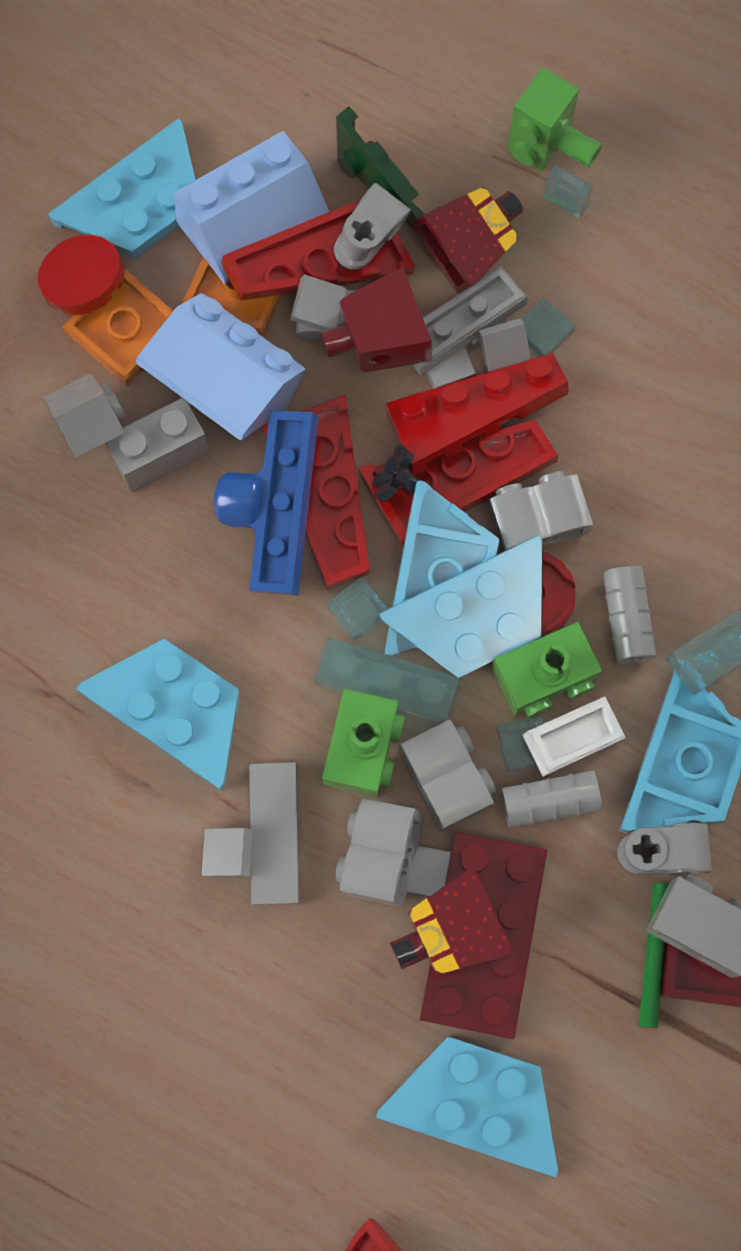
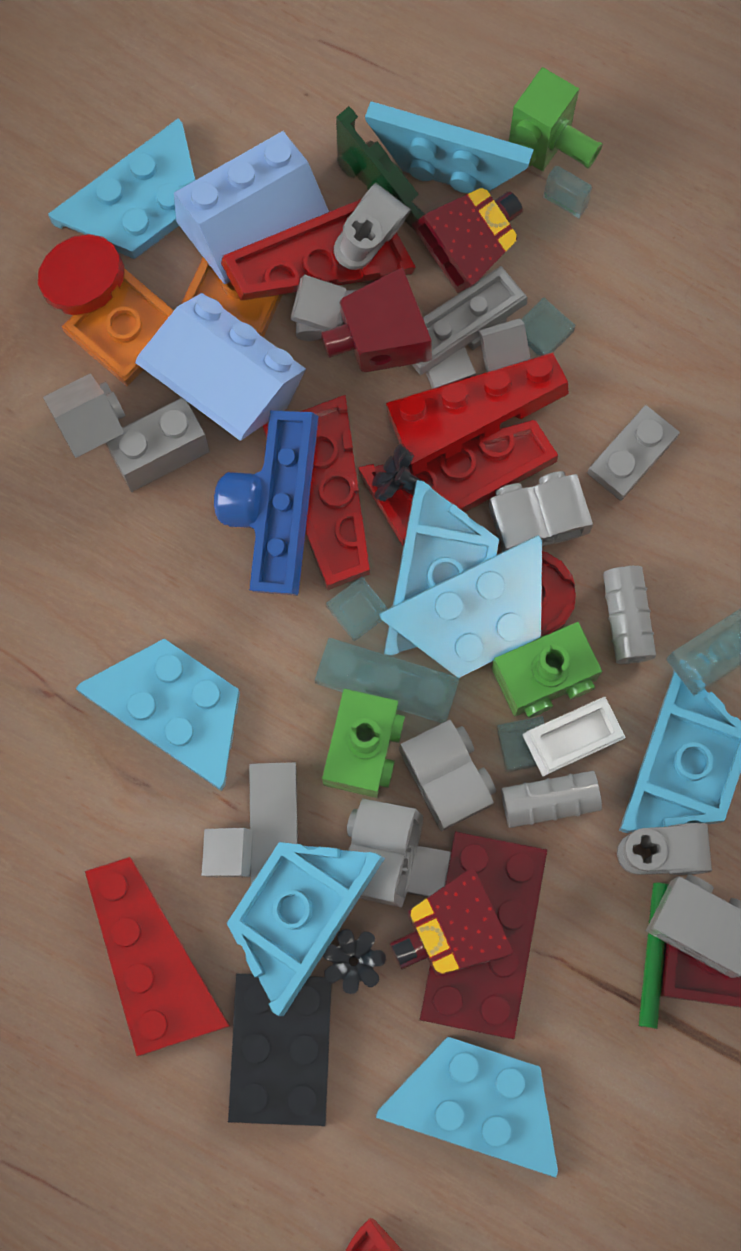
none -> red wing [85,857,230,1056]
none -> medium azure wing [227,842,385,1016]
none -> black plate [228,974,332,1126]
none -> black plant [323,929,386,994]
none -> medium azure wing [365,101,534,193]
none -> light grey plate [587,405,680,501]

